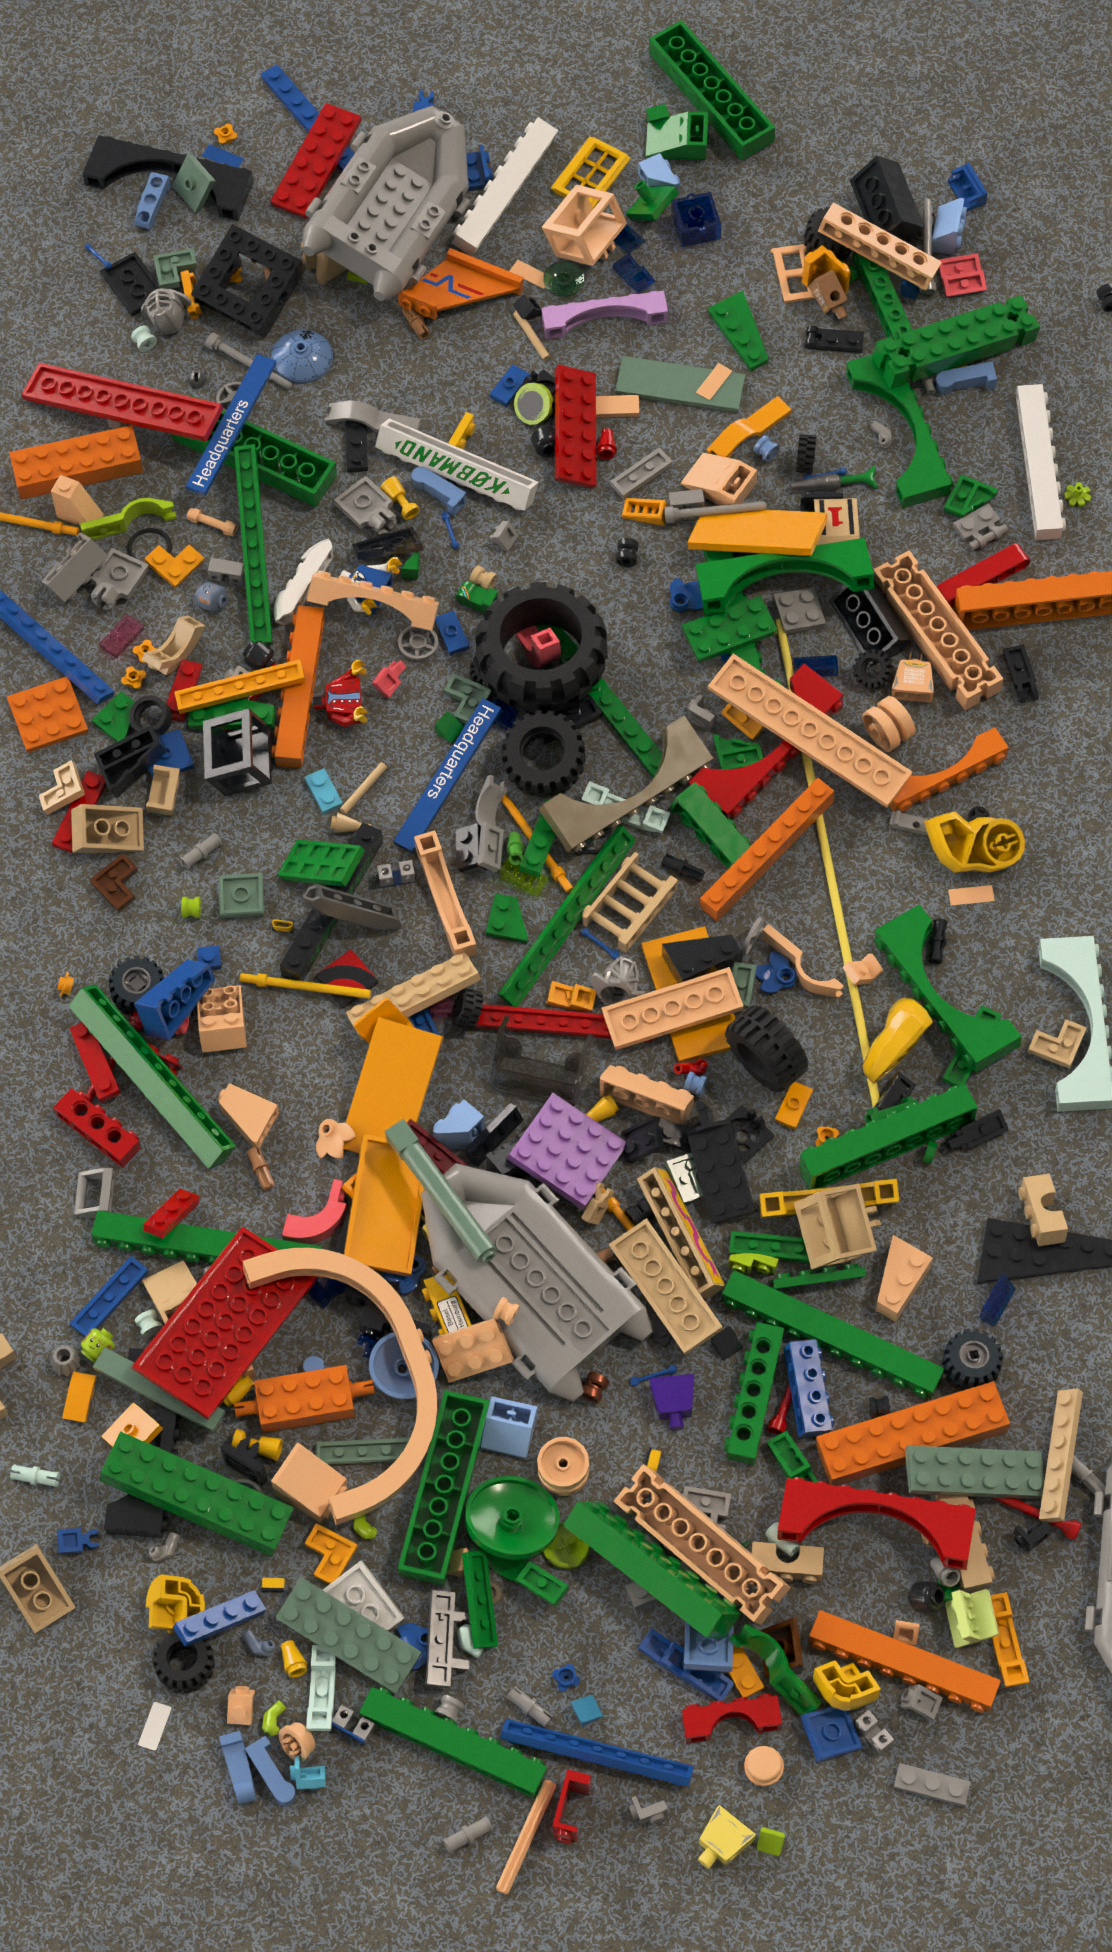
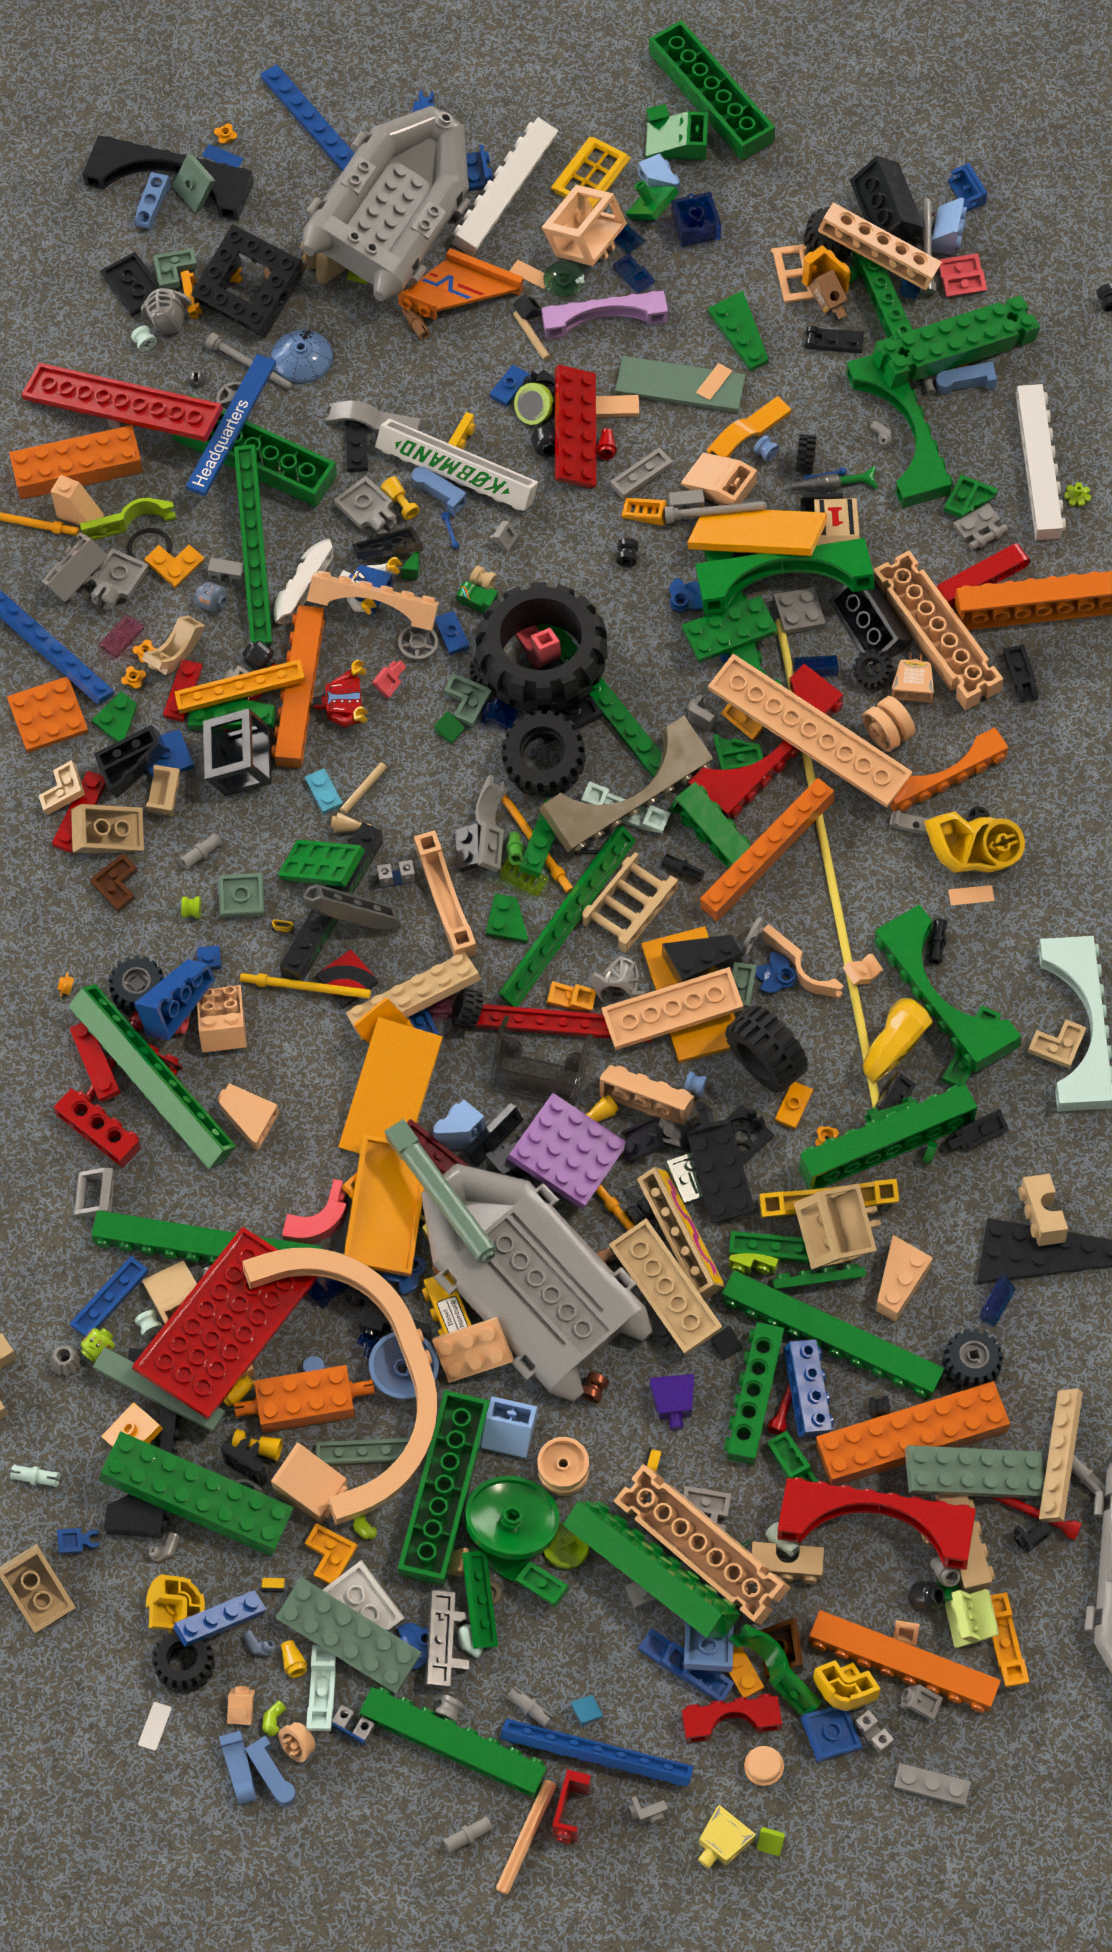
light orange slope [62,1371,97,1422] -> none
blue hinge [84,243,112,269] -> none
black tyre [129,695,172,735] -> none
red plate [143,1188,200,1239] -> none
light nougat bar [187,508,238,536] -> none
medium nougat axle [247,1147,275,1191] -> none
red plate [270,103,362,219] -> none
medium azure bracket [290,1756,326,1790] -> none
light nougat plate [316,1119,356,1159] -> none
blue tile [393,698,502,853] -> none
light nougat wheel [493,1297,520,1326] -> none
blue plate [552,1664,580,1692] -> none
blue hinge [581,928,619,959] -> none
tan plate [581,1183,614,1225] -> none
blue hinge [630,1365,677,1386] -> none
red arm [674,1059,708,1075] -> none

